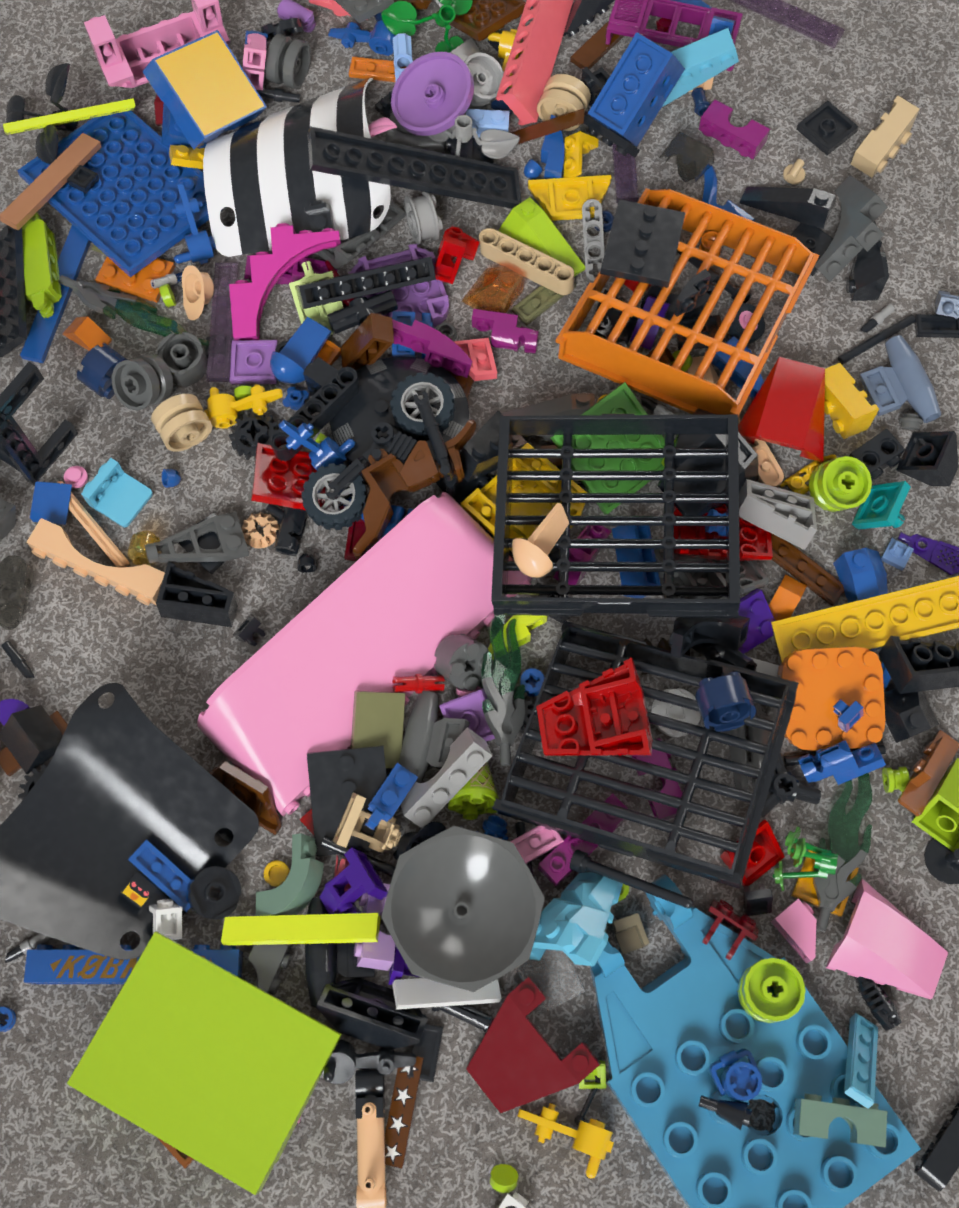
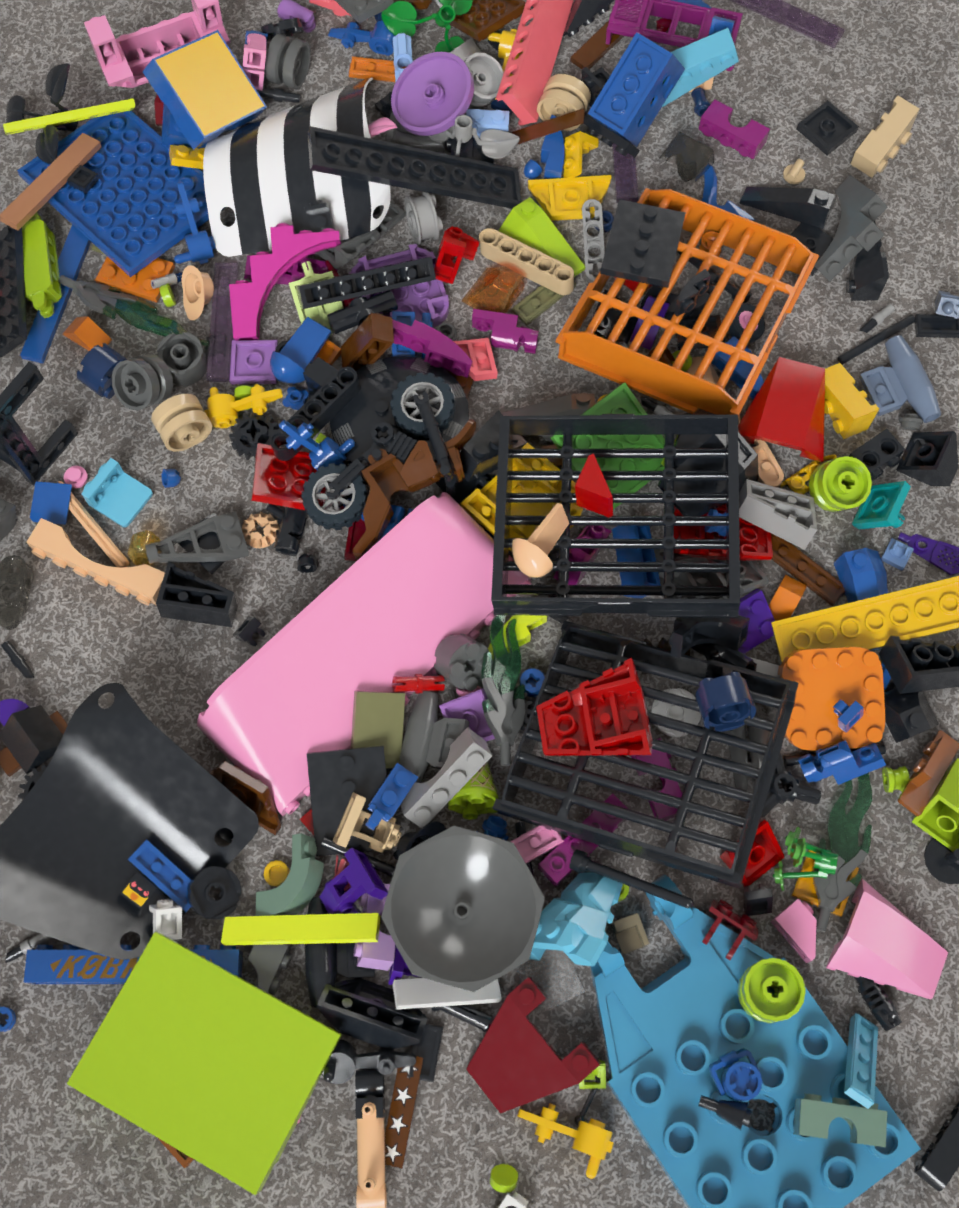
none -> red slope [575,454,613,518]

